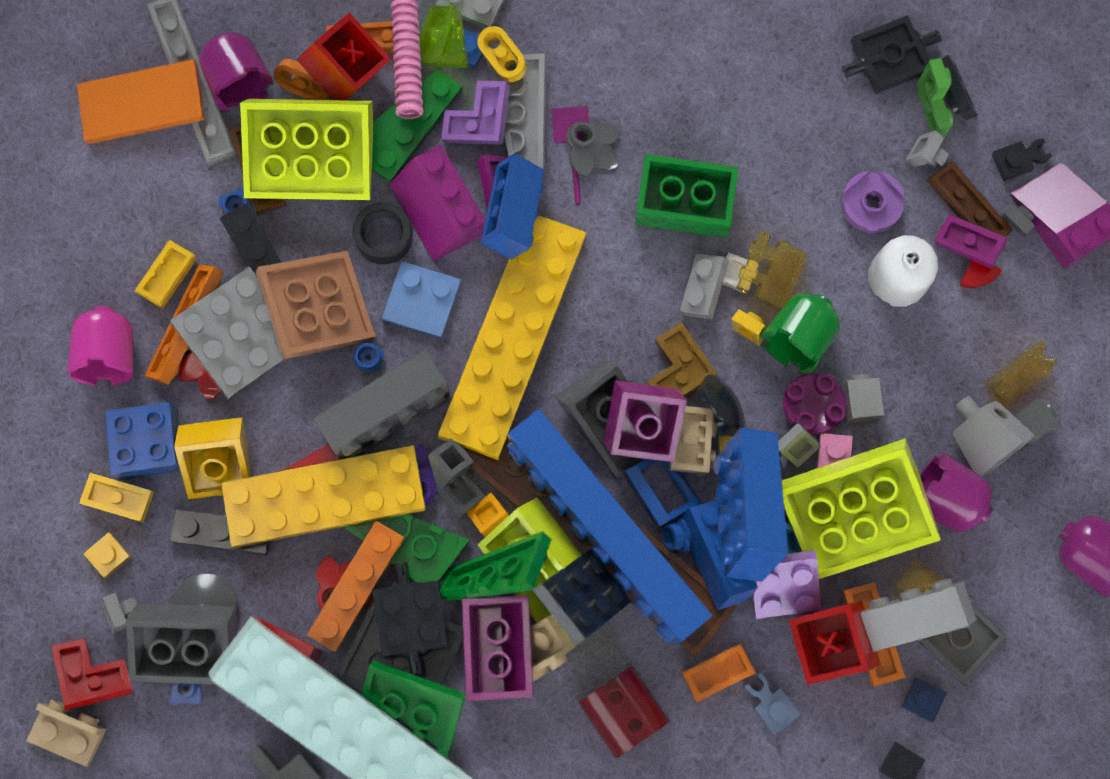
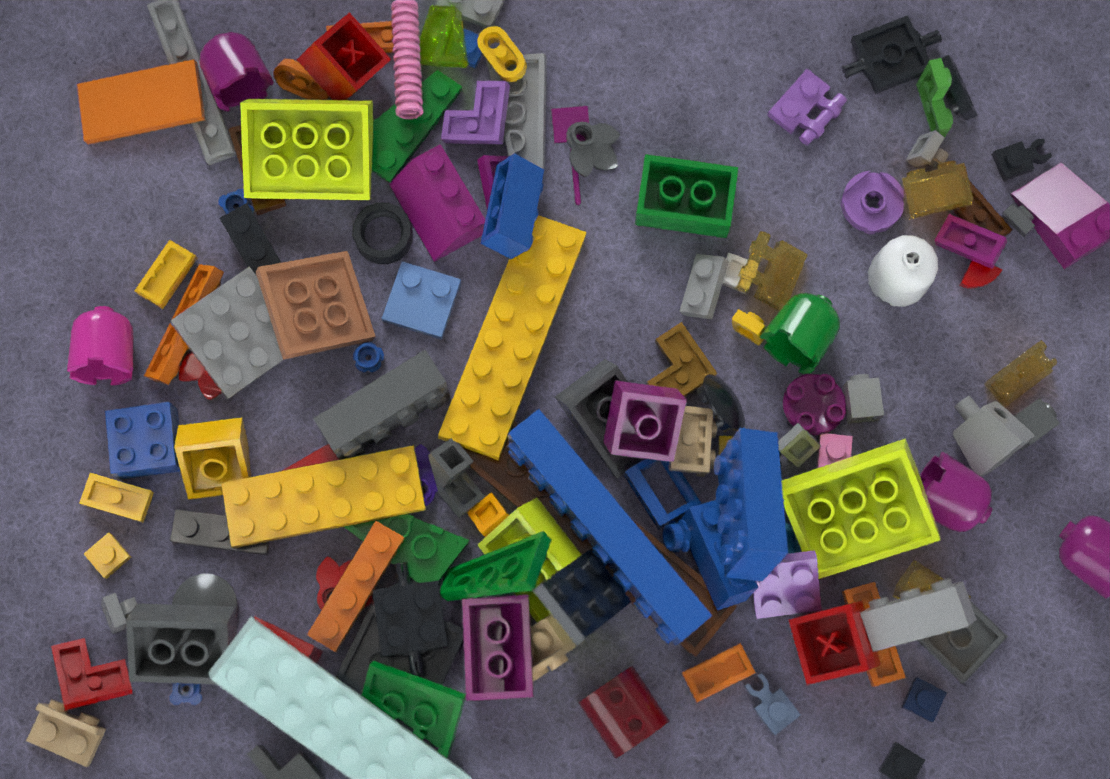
none -> medium lavender plate [767,69,847,145]
none -> clear yellow brick [901,161,973,220]

